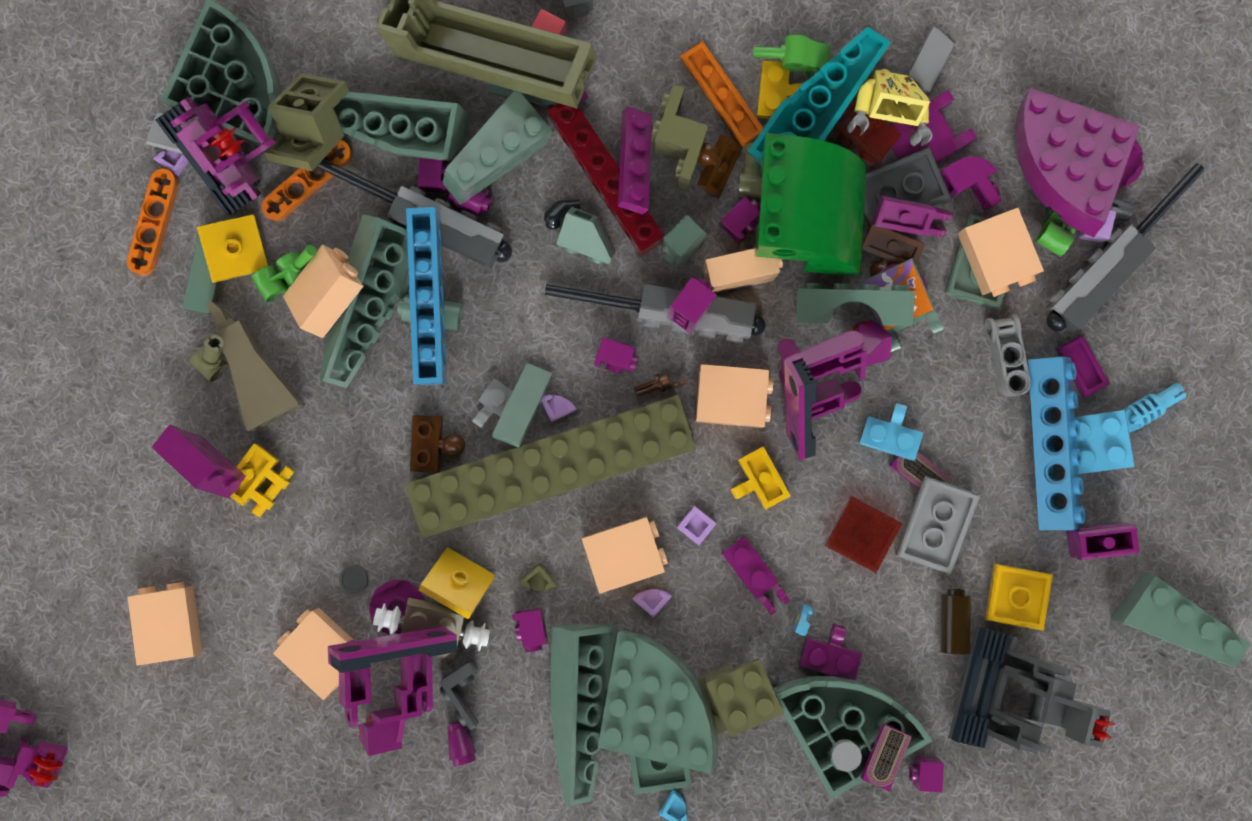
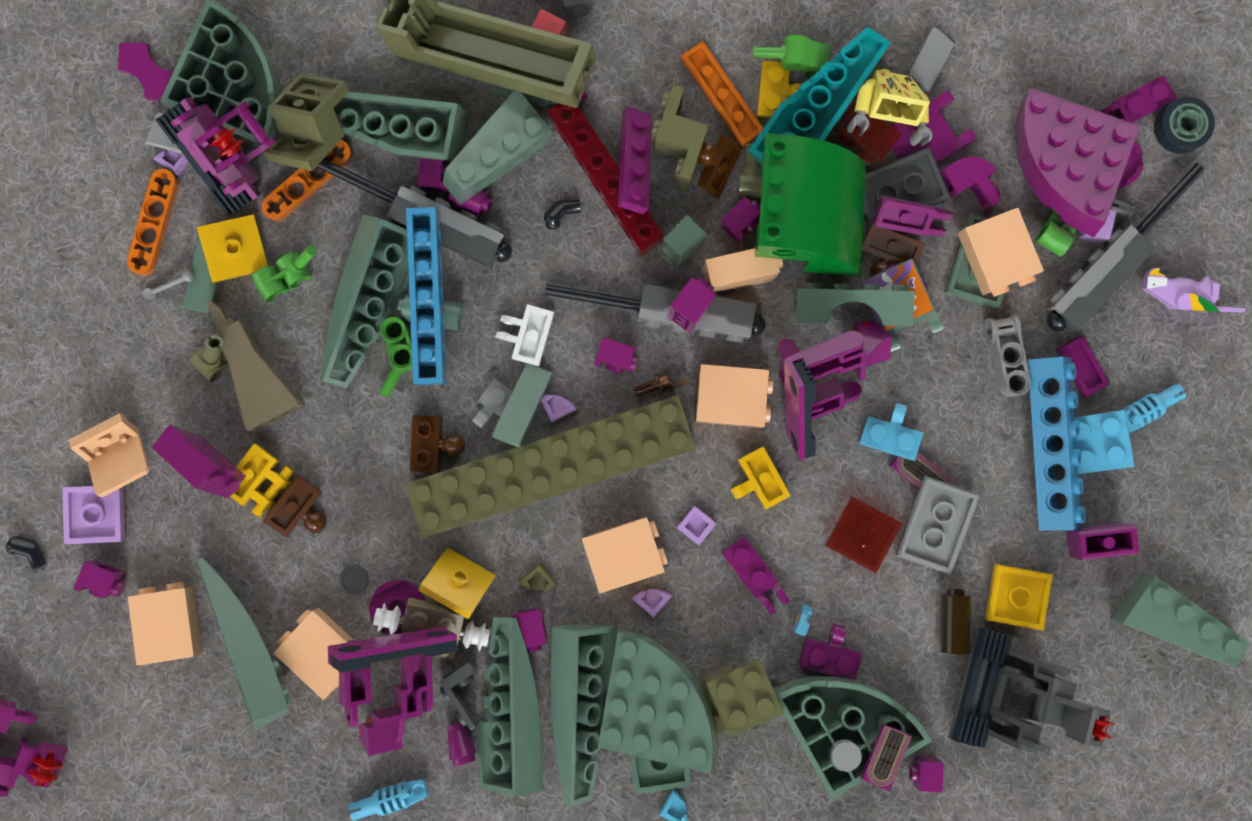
light nougat brick [283,244,363,338] -> none
sand green slope [557,207,616,264] -> none
none -> black arm [5,536,46,570]
none -> lavender plate [62,486,125,544]
none -> light nougat bracket [69,413,150,497]
none -> magenta brick [73,560,126,598]
none -> magenta tile [118,42,174,101]
none -> light grey hinge [142,271,194,299]
none -> sand green wedge [197,558,292,731]
none -> reddish brown plate [262,474,327,537]
none -> medium azure hinge [349,779,430,821]
none -> bright green beam [379,317,412,398]
none -> sand green wedge [478,617,543,796]
none -> white hinge [495,304,555,367]
none -> magenta hinge [1099,75,1177,123]
none -> lavender animal [1141,268,1245,312]
none -> wheel [1154,97,1215,154]

